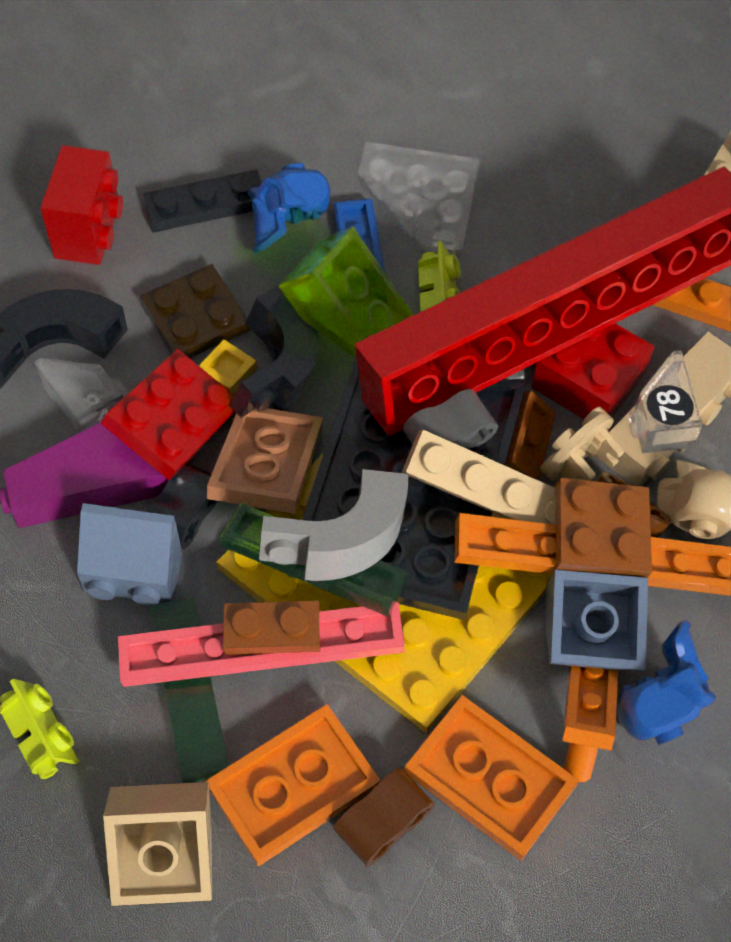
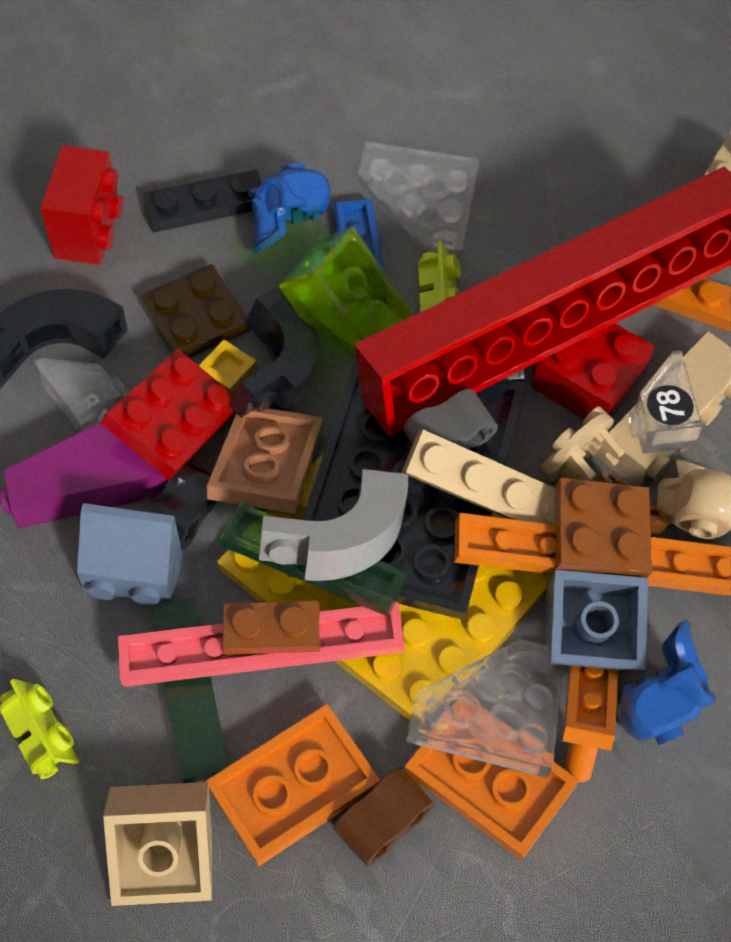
dark orange plate [505,390,556,481] -> none
none -> clear plate [406,639,564,778]

